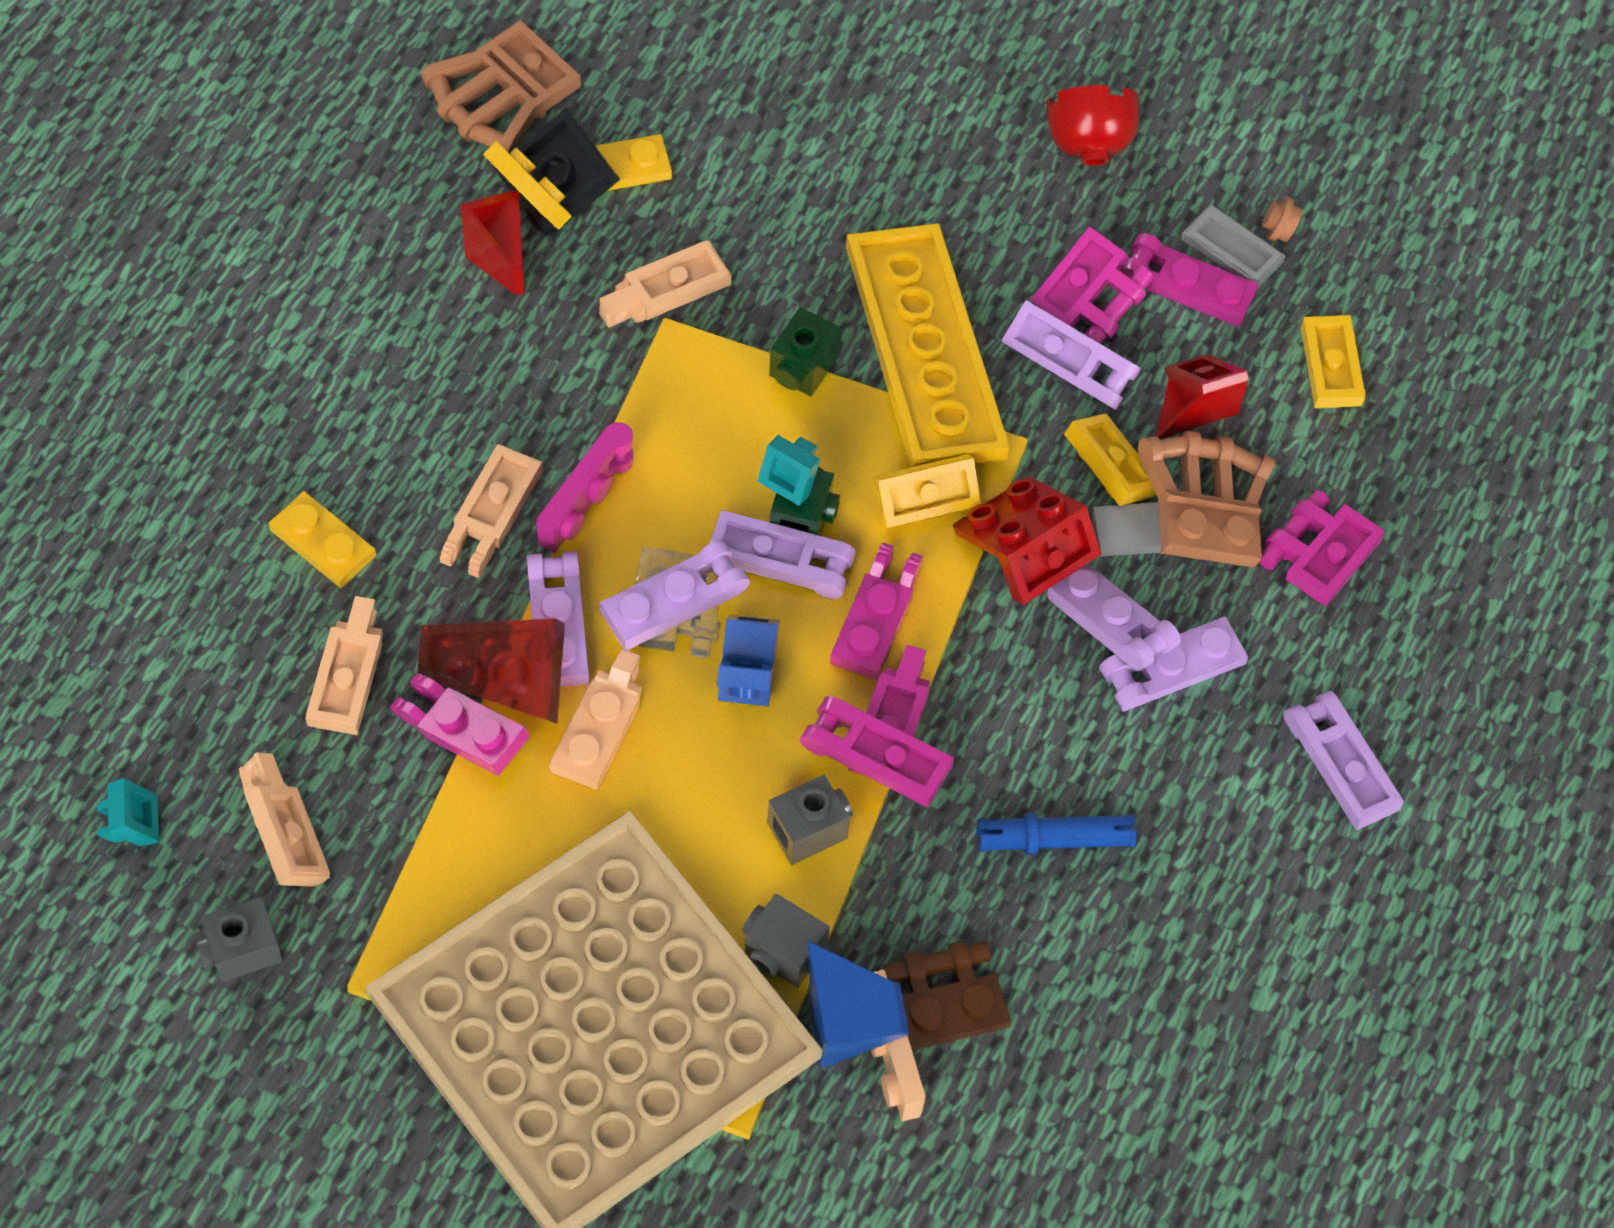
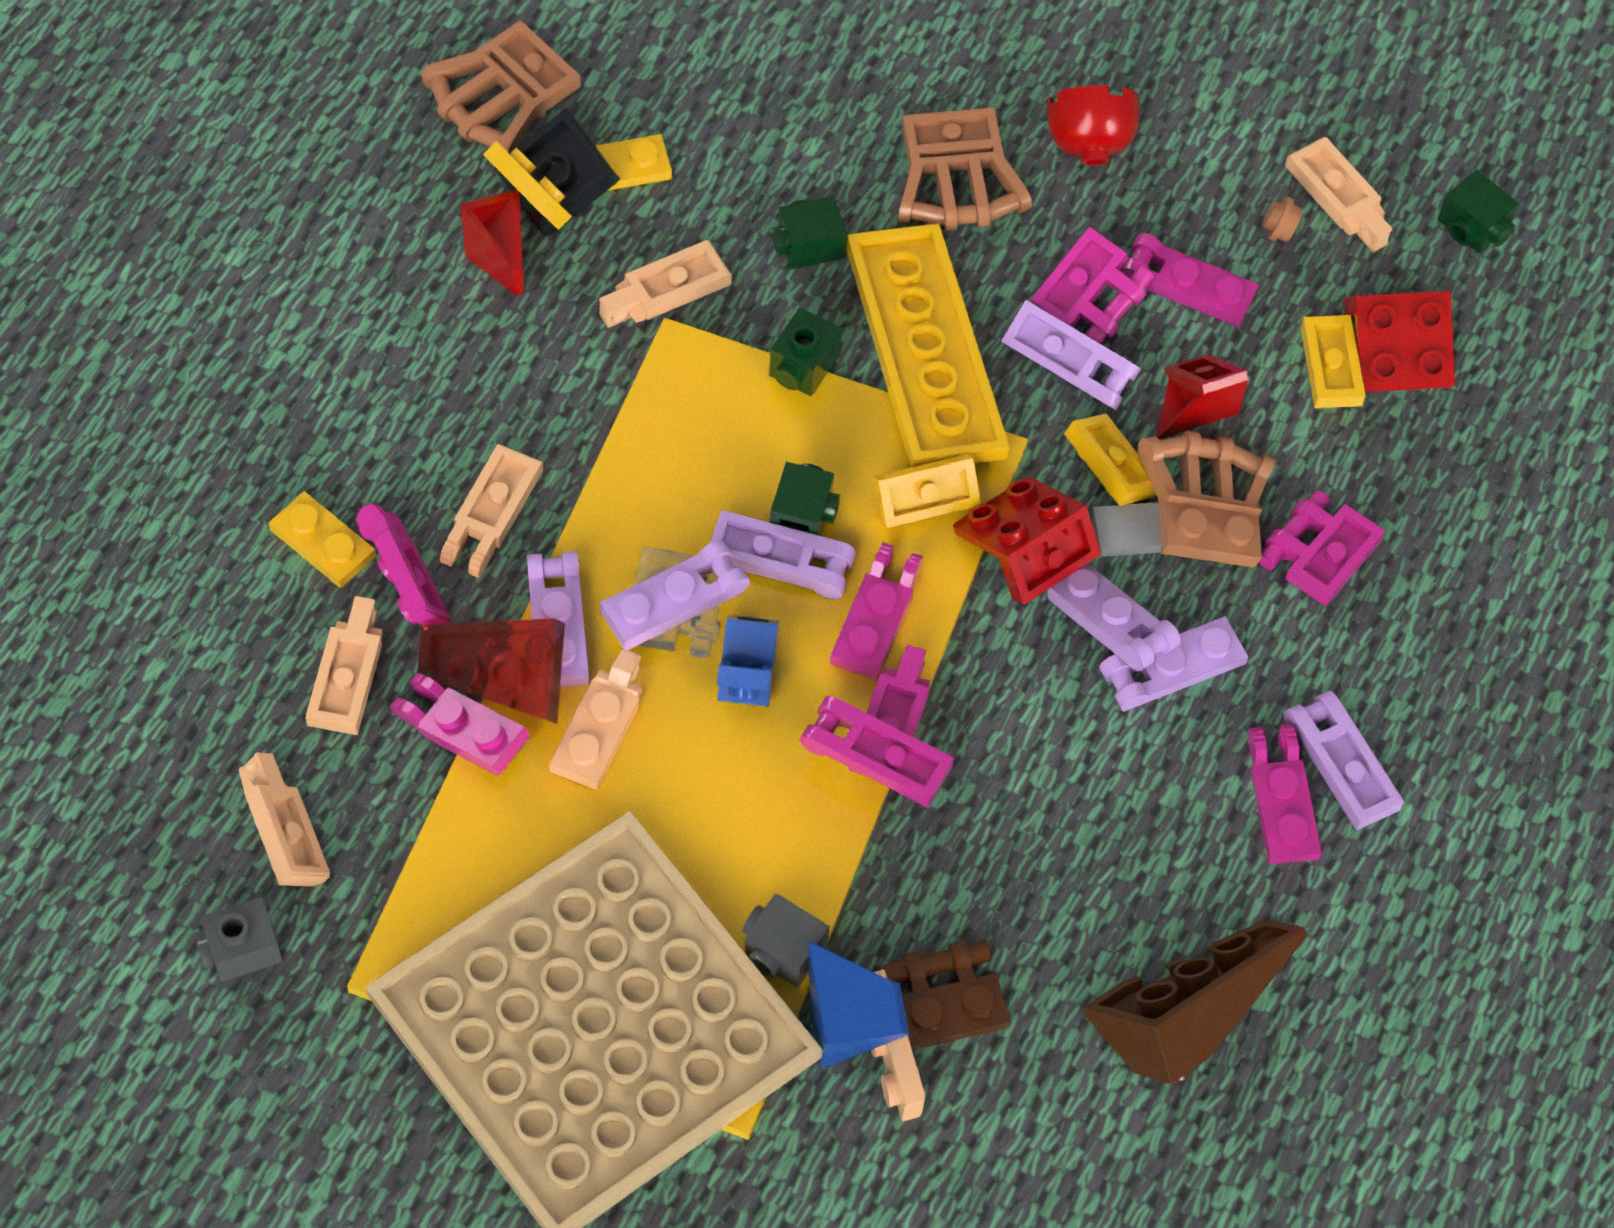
teal tile [97,778,159,846] -> none
dark pink plate [536,422,633,553] -> none
teal tile [757,435,821,506] -> none
dark grey brick [767,774,853,865] -> none
blue pin [976,813,1137,855] -> none
light grey tile [1181,204,1286,288] -> none
none -> dark pink hinge [355,503,451,631]
none -> dark green brick [772,196,847,270]
none -> nougat plate [898,107,1032,231]
none -> reddish brown wedge [1083,919,1307,1084]
none -> dark pink hinge [1247,724,1322,864]
none -> light nougat hinge [1285,137,1392,252]
none -> red bracket [1343,291,1455,392]
none -> dark green brick [1437,169,1519,254]

